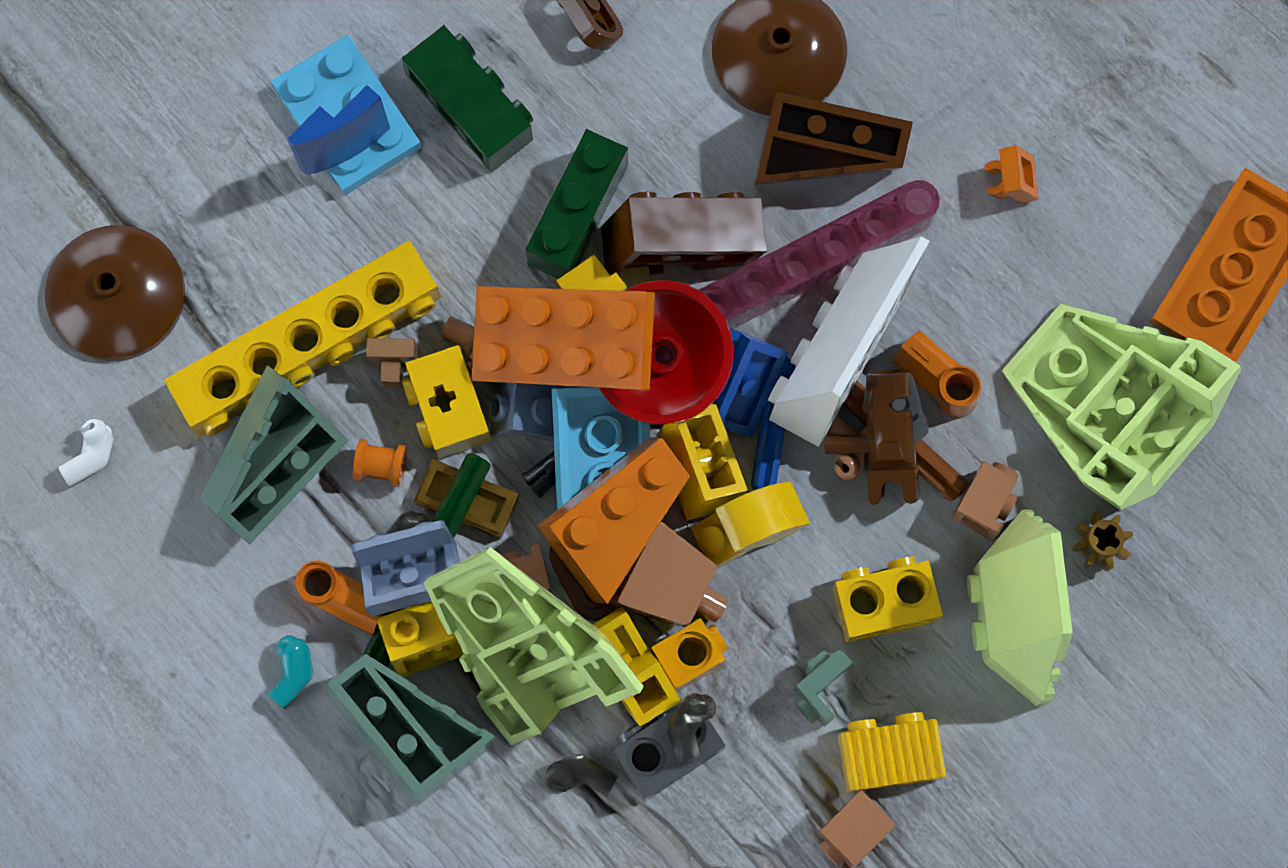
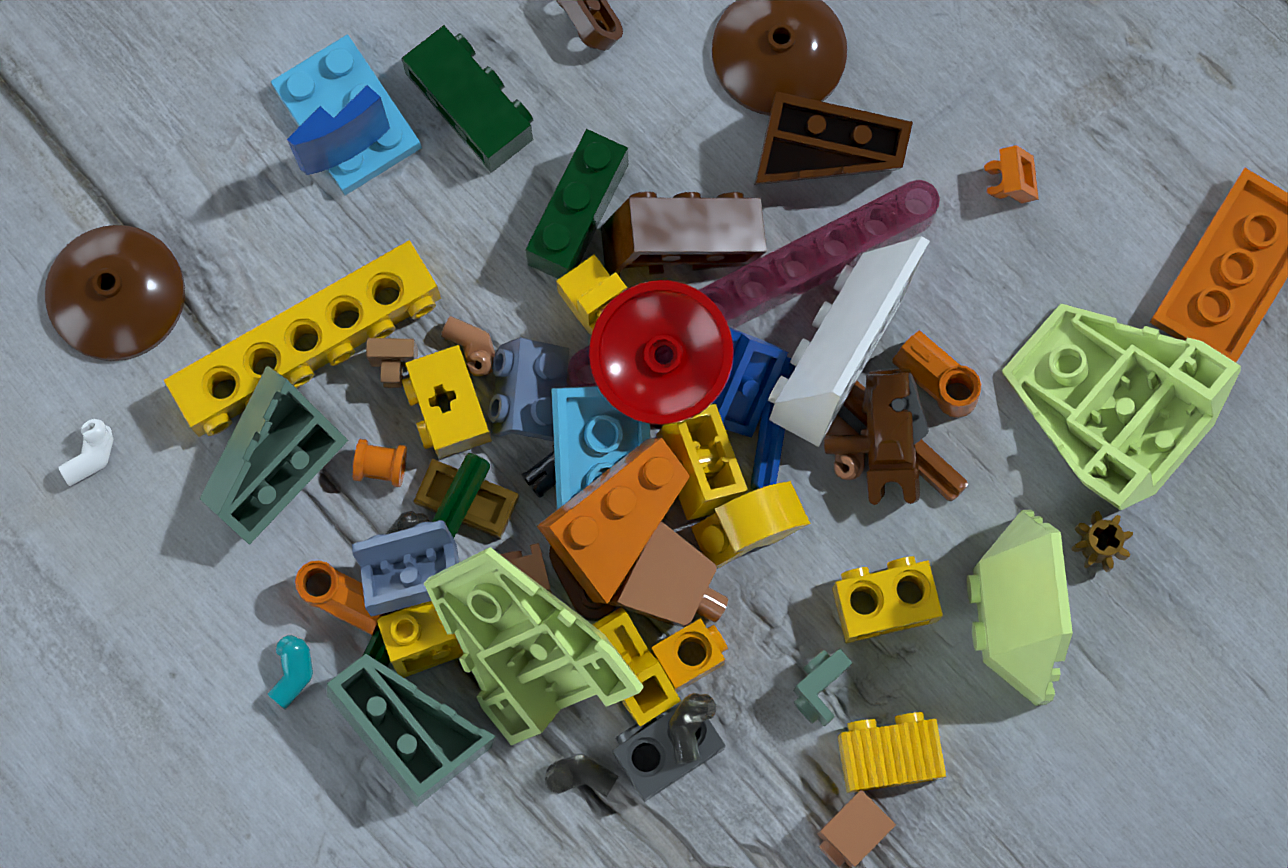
orange plate [471,286,655,390] -> none
nougat brick [951,461,1019,541] -> none

